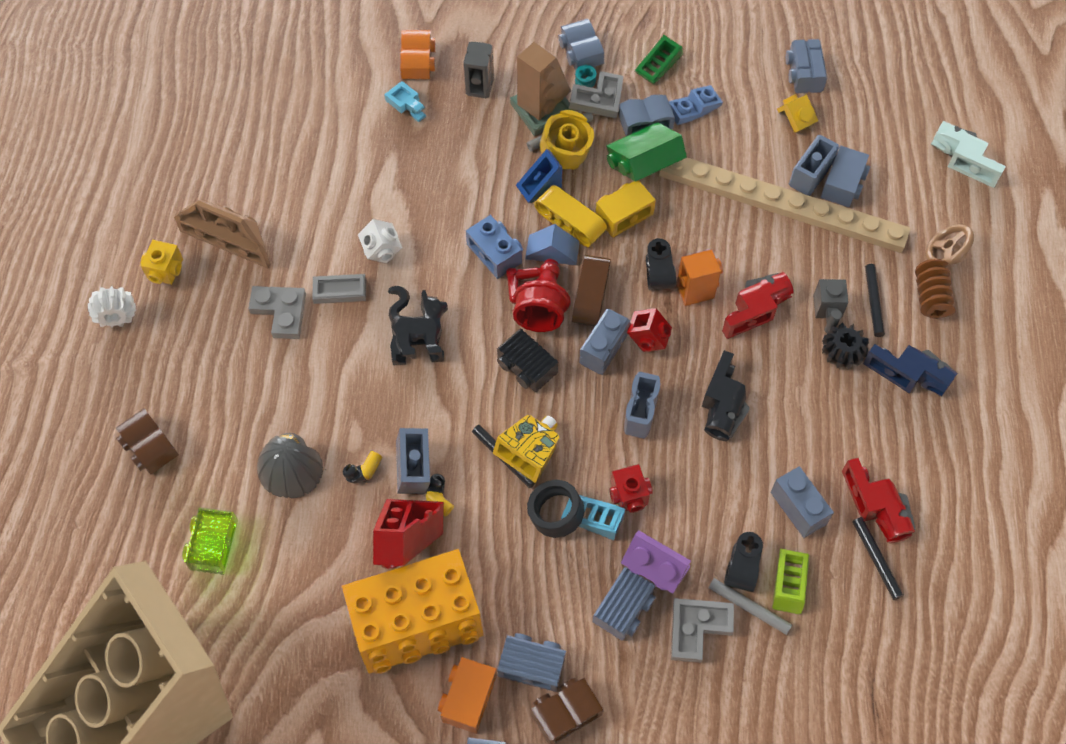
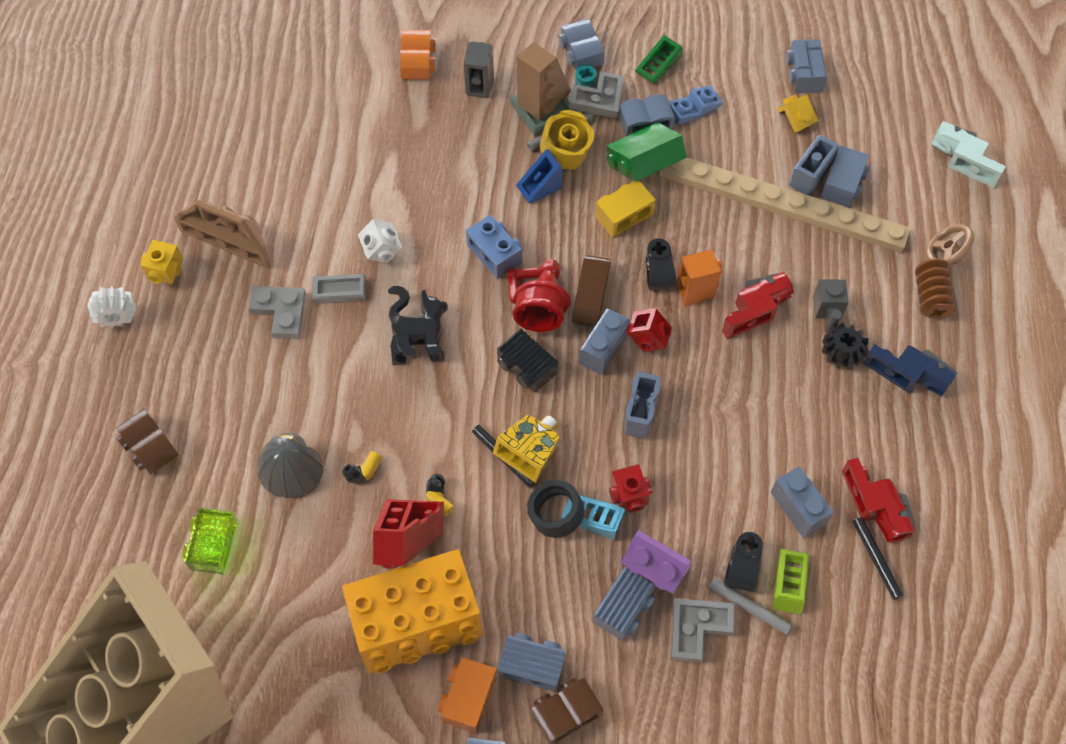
medium azure plate [384,81,426,122] -> none
sand blue brick [396,428,430,494] -> none
medium blue slope [525,224,580,265] -> none
yellow beam [534,185,607,247] -> none
black plate [702,350,750,441] -> none
black bar [865,264,885,337] -> none

